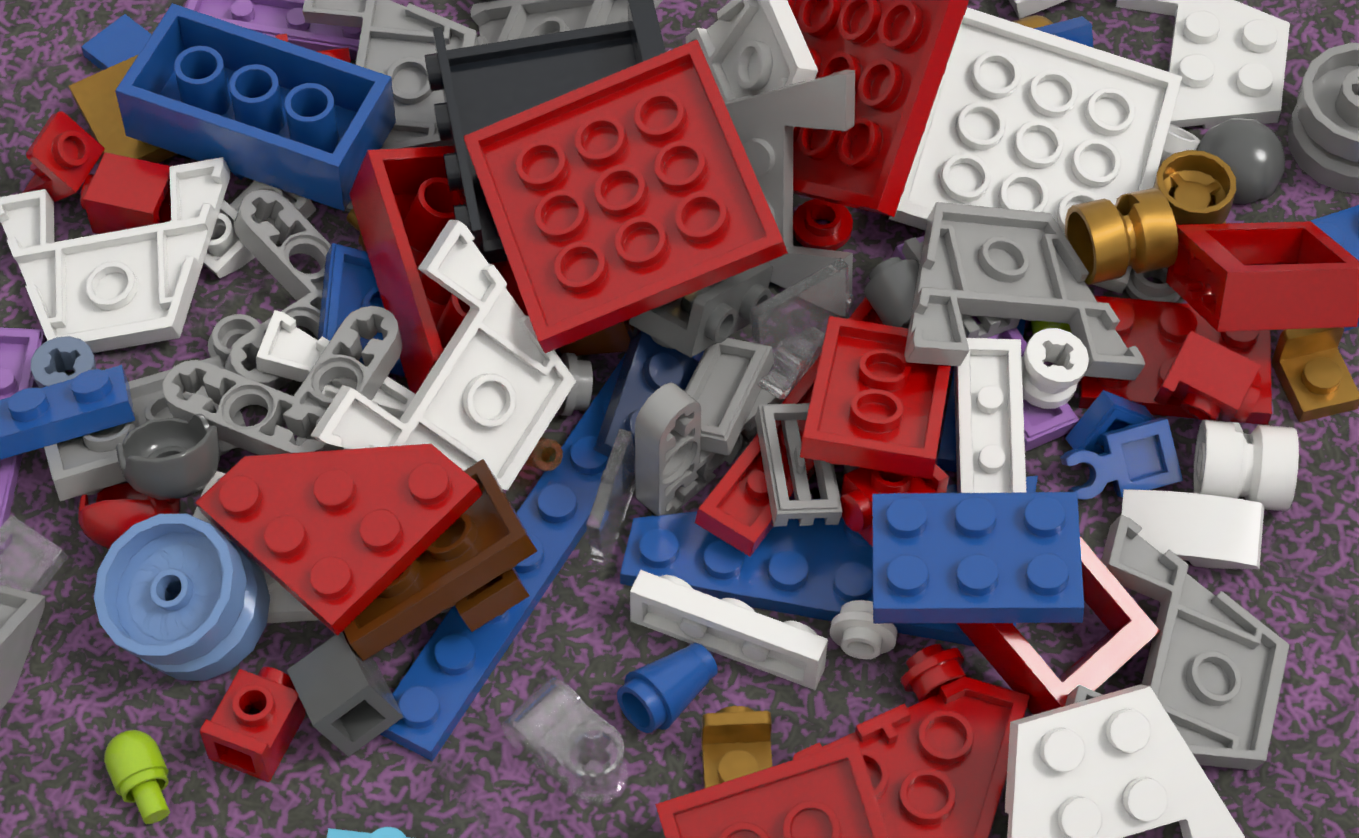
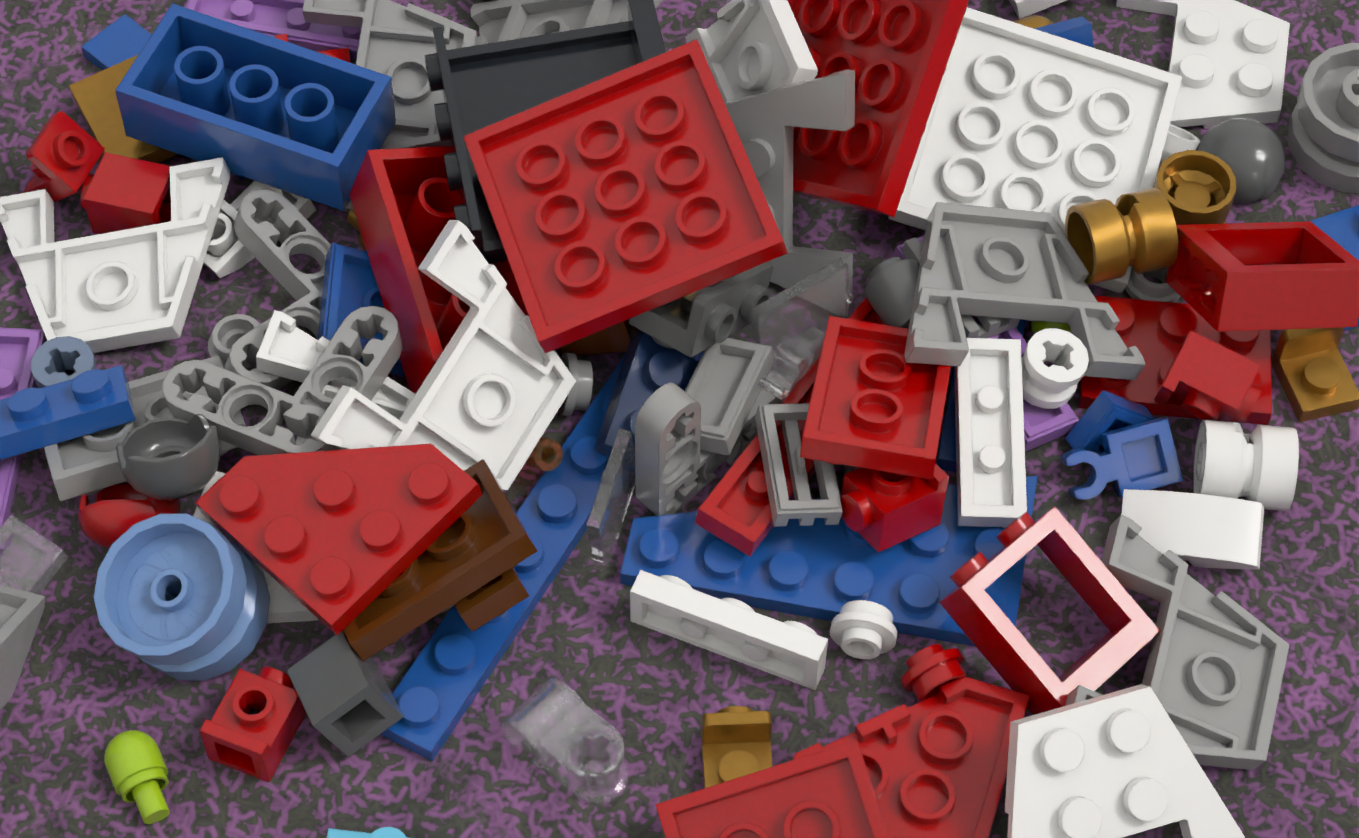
blue cone [617,643,718,733] -> none
red plate [793,199,853,251] -> none
blue plate [872,492,1084,624] -> none

